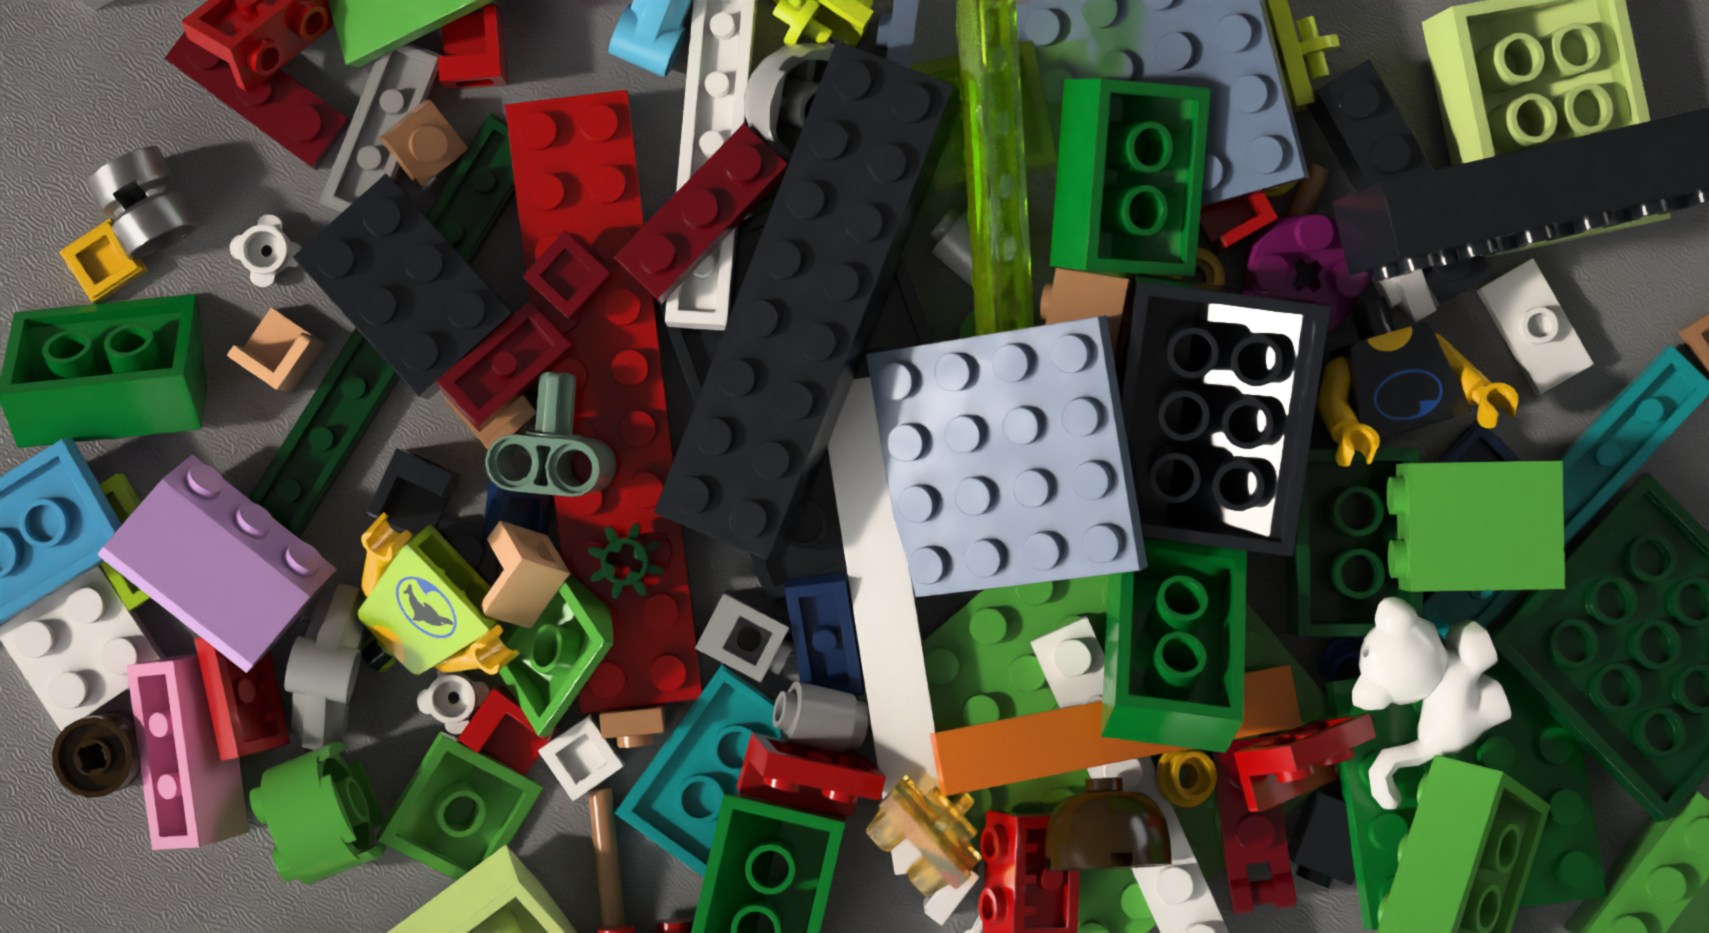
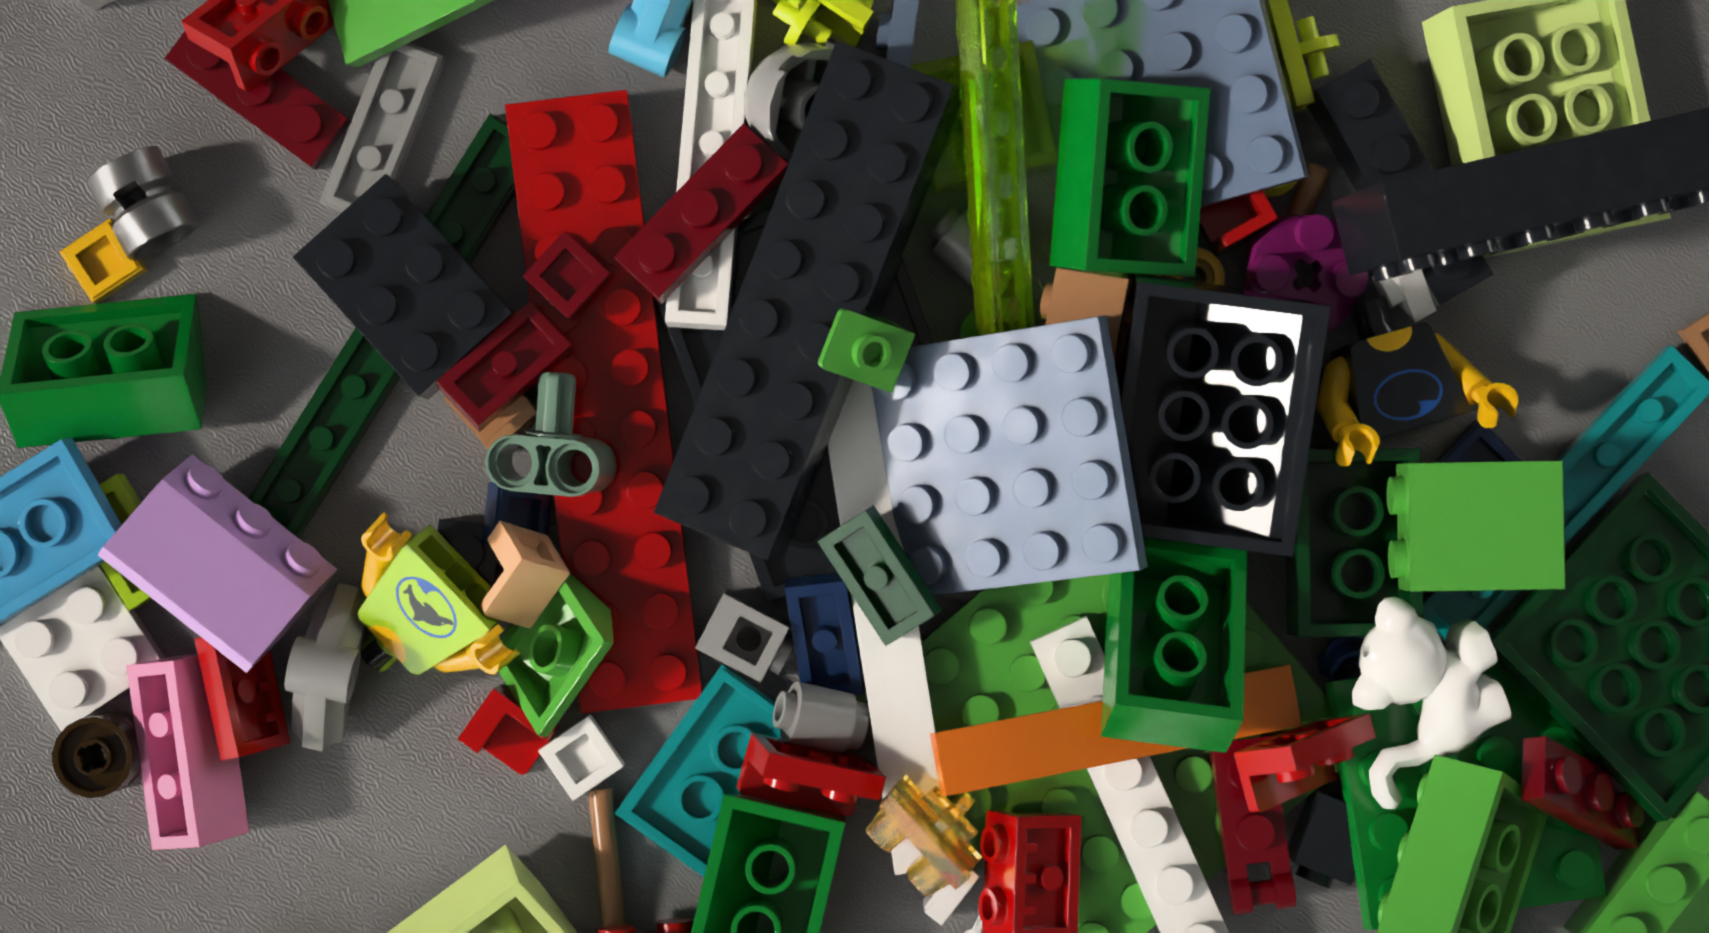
light nougat panel [227,307,326,393] -> none
white plate [230,214,302,288] -> none
bright green brick [249,741,386,885] -> none
black panel [366,448,461,535] -> none
bright green slope [375,731,544,880] -> none
medium nougat plate [379,100,469,187] -> none
white plate [417,670,490,734] -> none
red panel [438,3,509,90] -> none
dark green gear [588,522,665,599] -> none
medium nougat plate [599,704,667,748] -> none
dark brown cylinder [1045,777,1172,871] -> none
yellow plate [1156,748,1217,807] -> none
white plate [1476,258,1594,395] -> none
none -> plate [817,505,942,646]
none -> bright green bracket [818,308,915,393]
none -> dark red plate [1521,736,1645,850]

